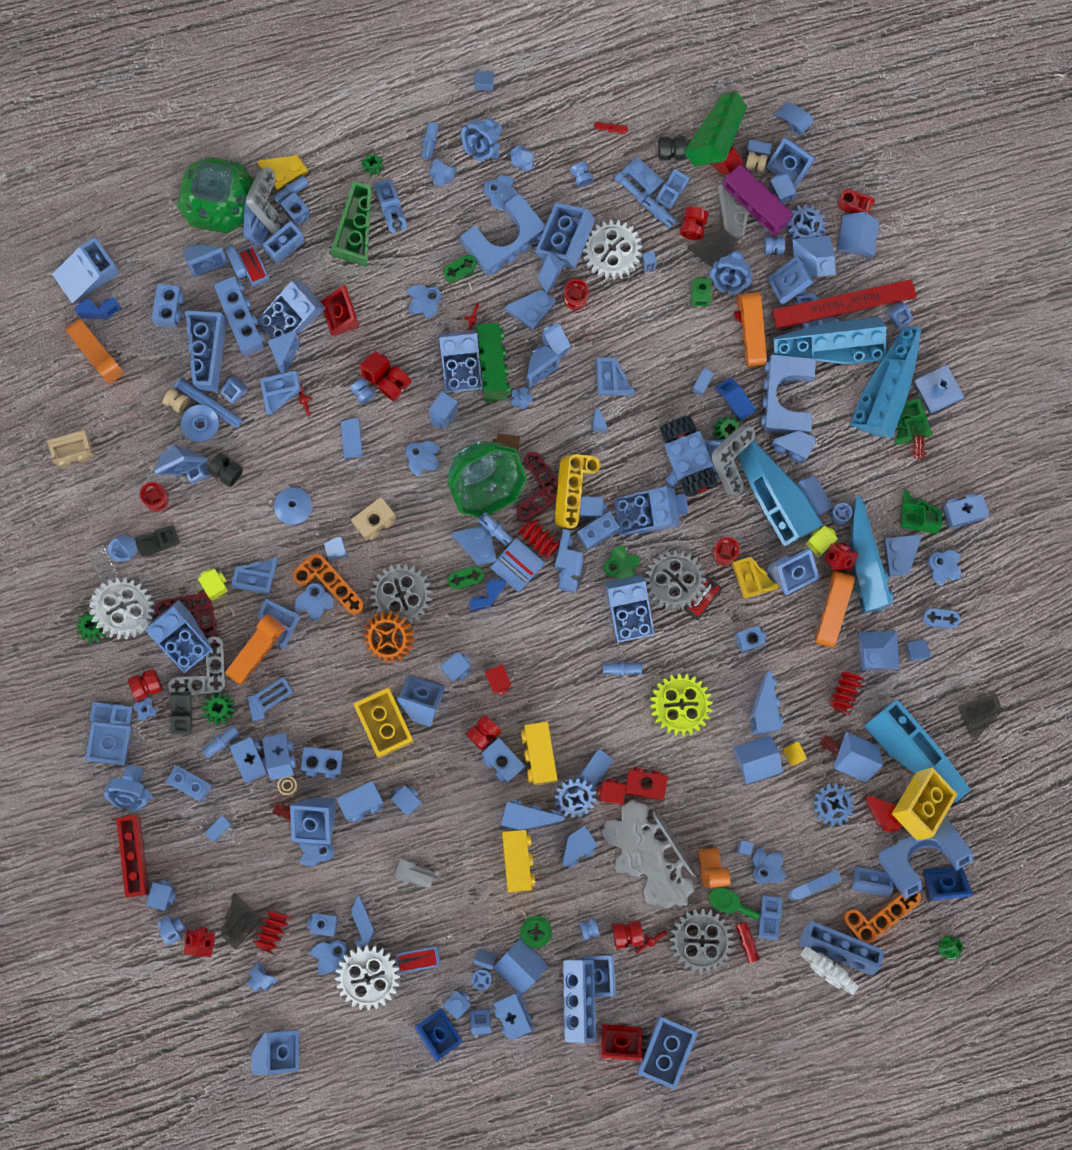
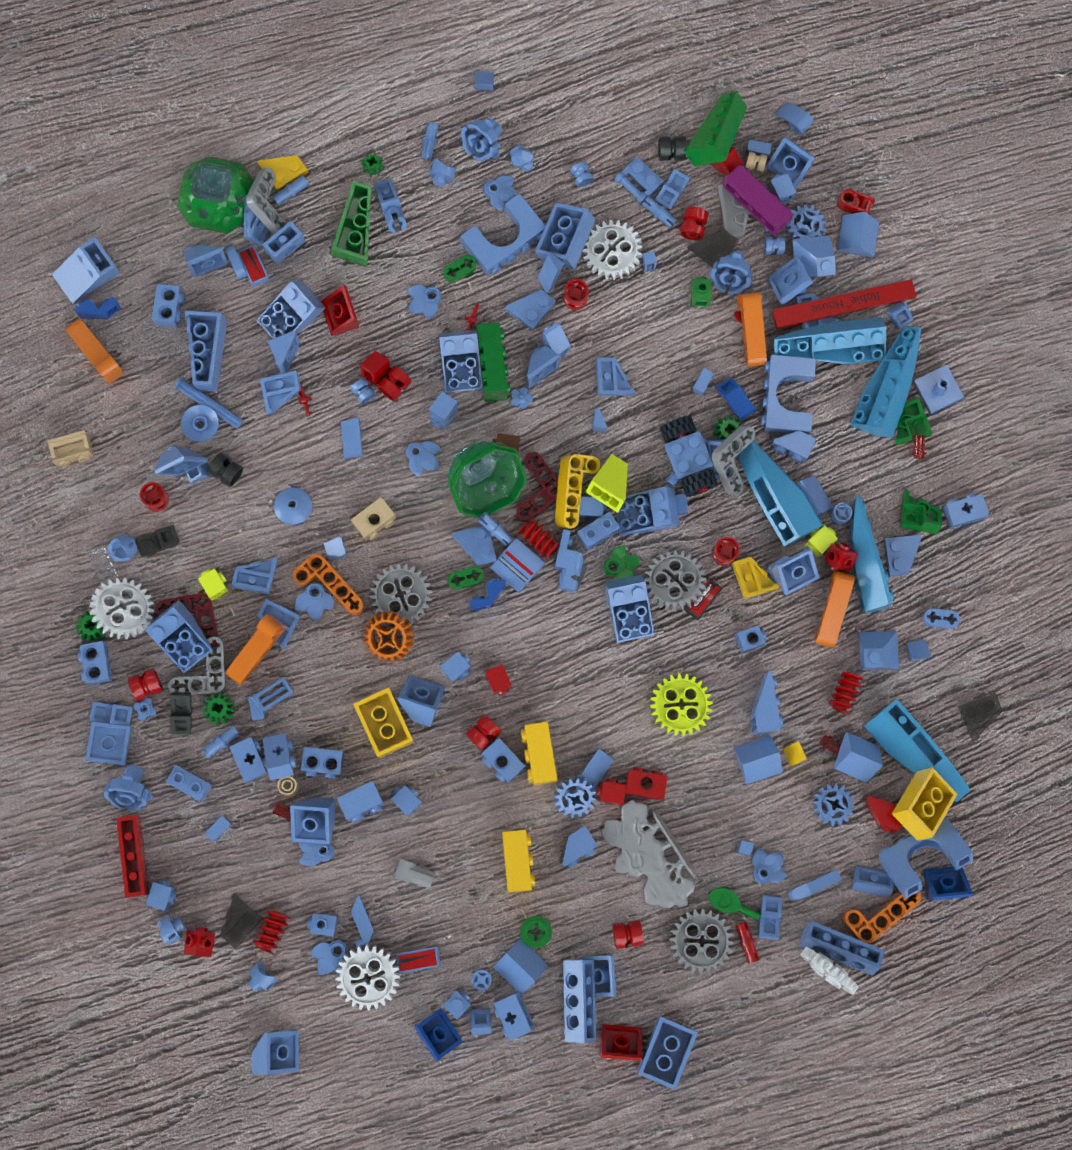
tan wheel [162,388,189,413] -> none
medium blue brick [214,277,265,357] -> none
medium blue slope [219,376,249,404] -> none
medium blue brick [280,192,310,226] -> none
medium blue slope [473,949,496,970] -> none
medium blue slope [501,799,565,831] -> none
medium blue wheel [579,917,600,941] -> none
red piece [594,122,628,134] -> none
medium blue pin [603,661,642,676] -> none
red piece [635,930,667,954] -> none
orange beam [698,847,731,888] -> none
medium blue plate [928,550,961,586] -> none
green gear [938,934,963,961] -> none
none -> medium blue brick [78,641,113,686]
none -> neon yellow slope [586,454,628,513]

